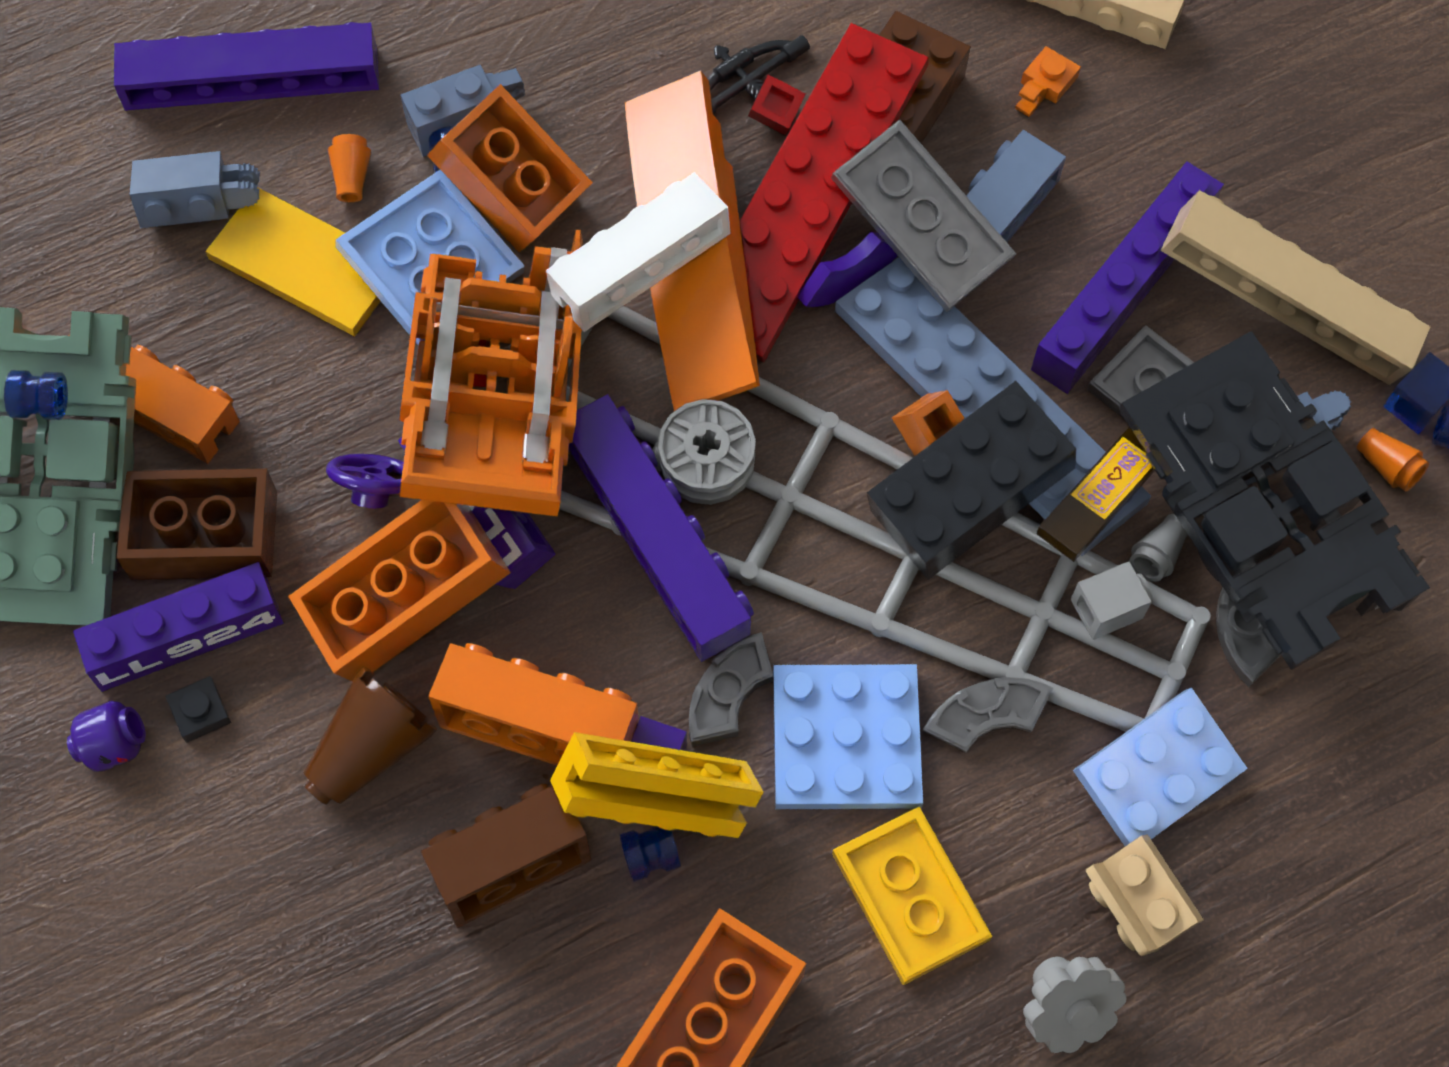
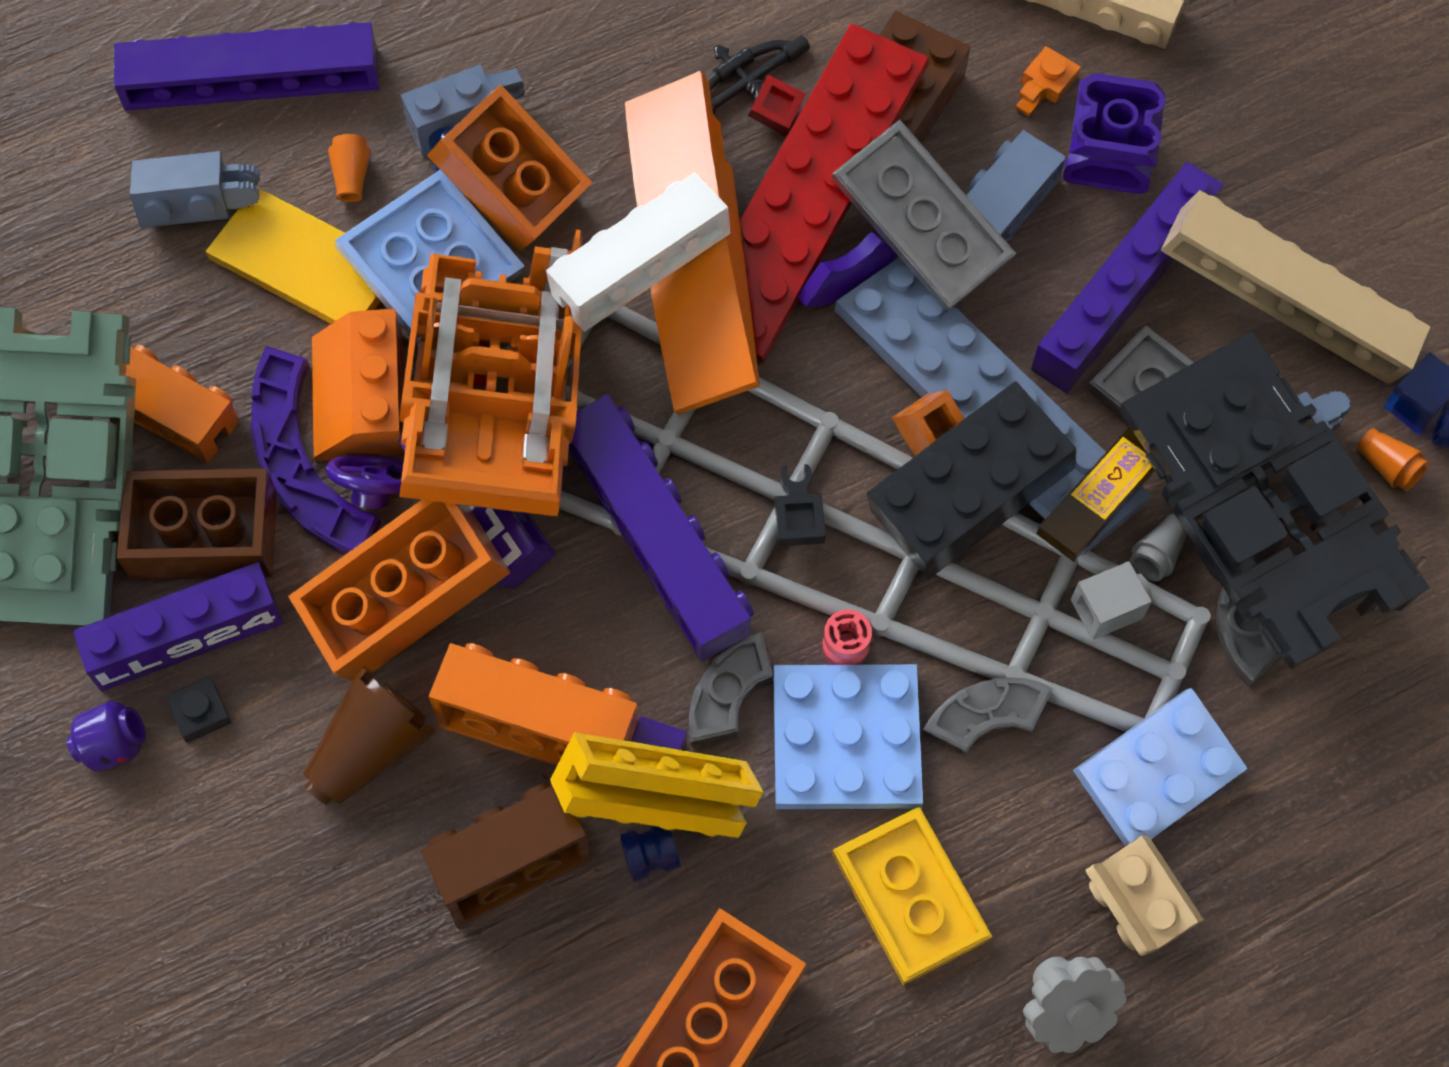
clear blue wheel [4,370,68,420] -> none
light grey wheel [658,399,756,505] -> none
none -> dark purple tile [251,346,381,555]
none -> orange slope [312,309,405,461]
none -> black plate [774,464,826,546]
none -> coral wheel [822,610,872,665]
none -> dark purple piece [1063,73,1166,194]

